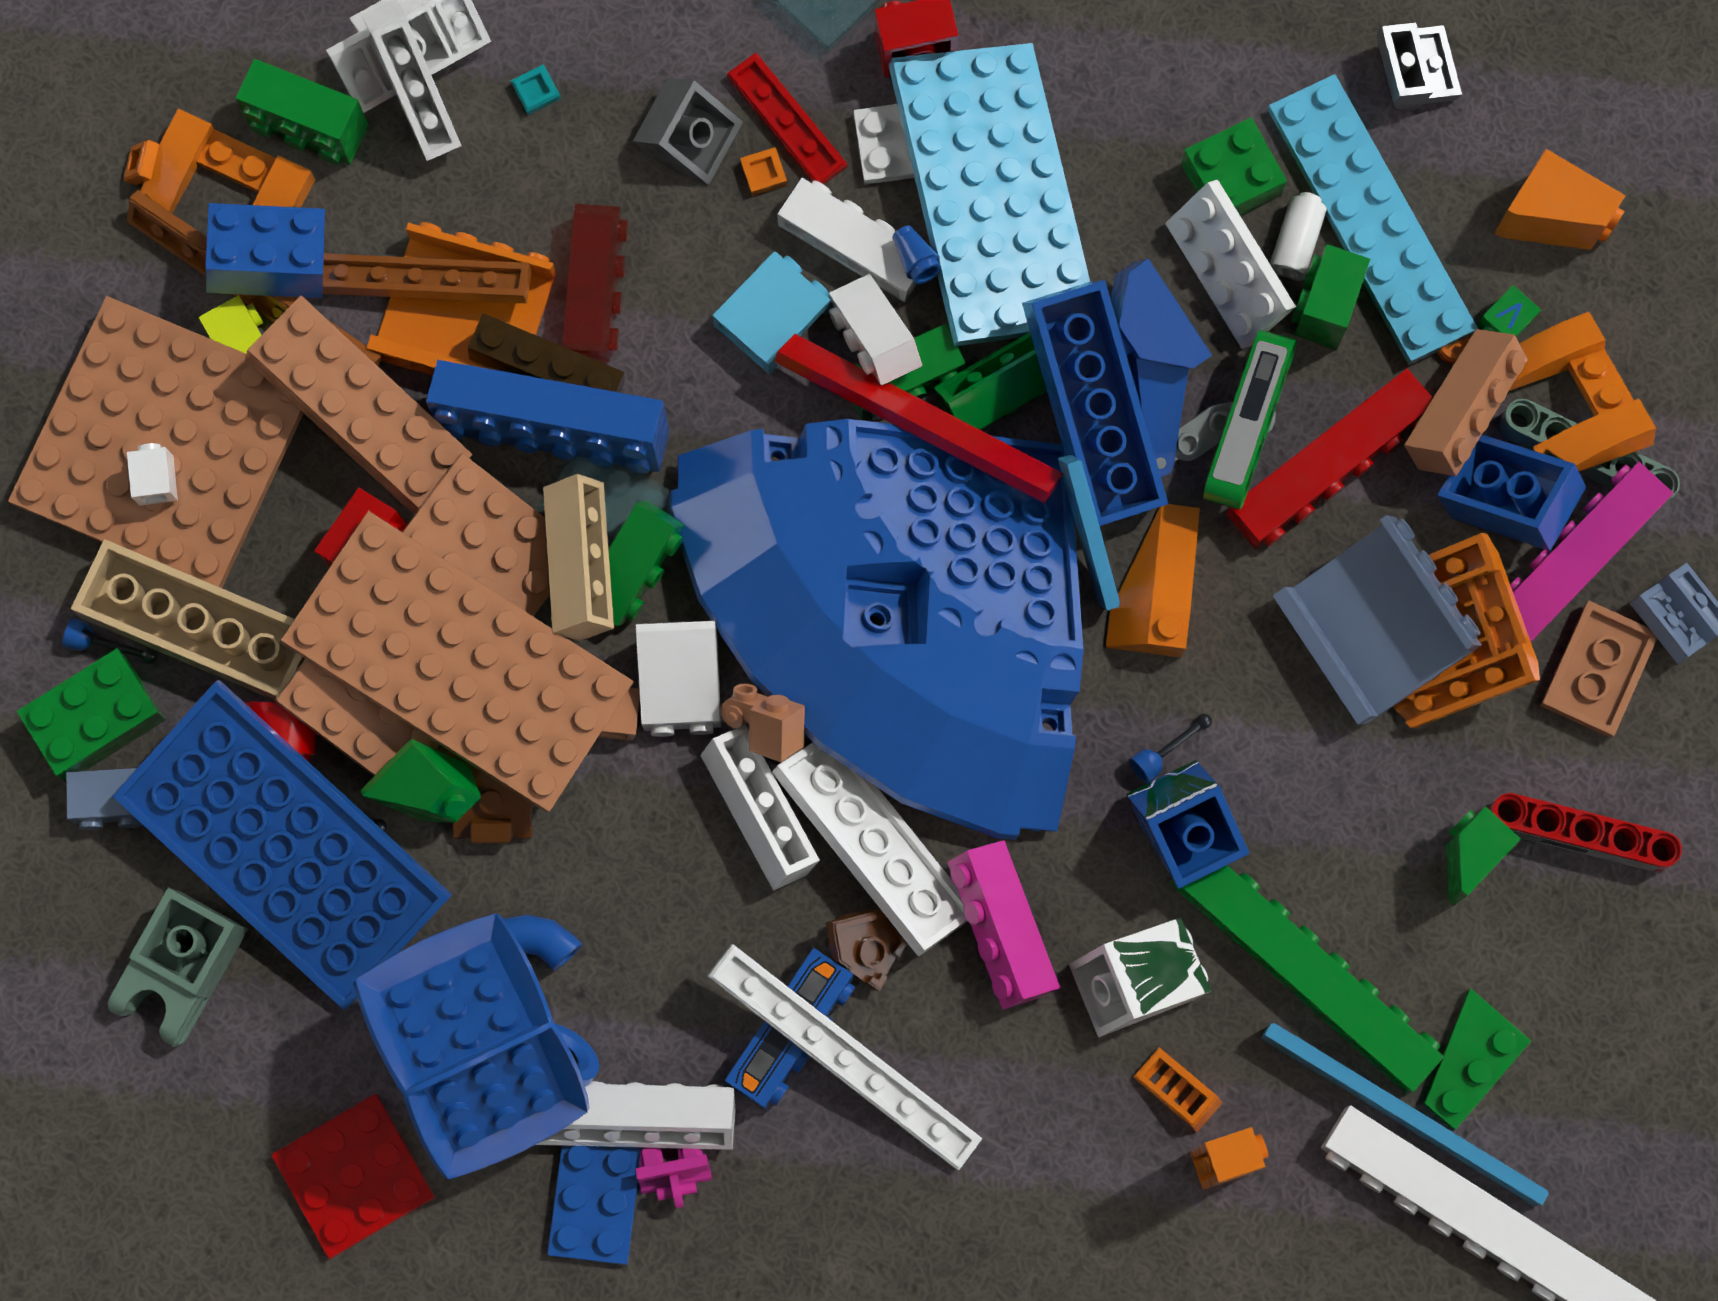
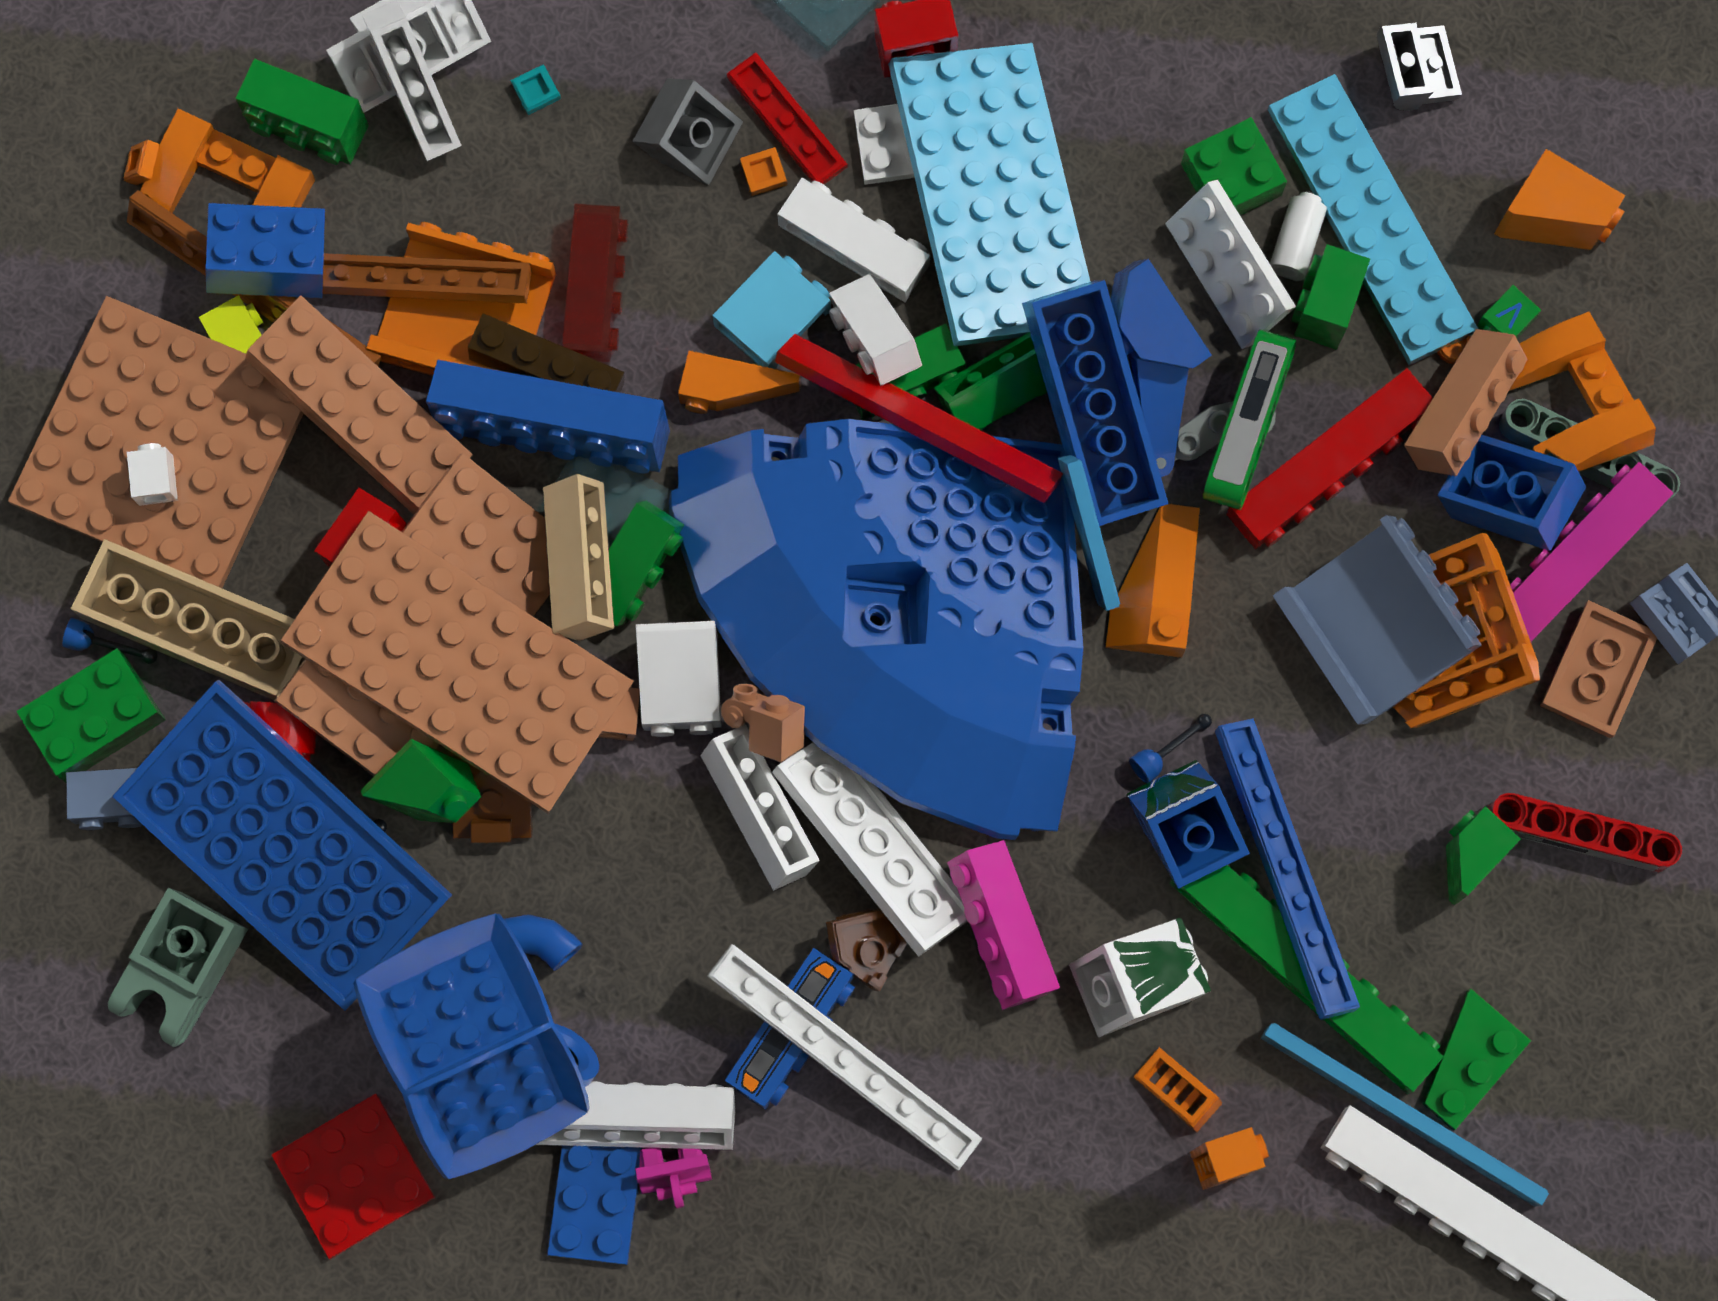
blue cone [892,225,941,284] -> none
none -> orange slope [678,351,801,414]
none -> blue tile [1215,718,1360,1020]

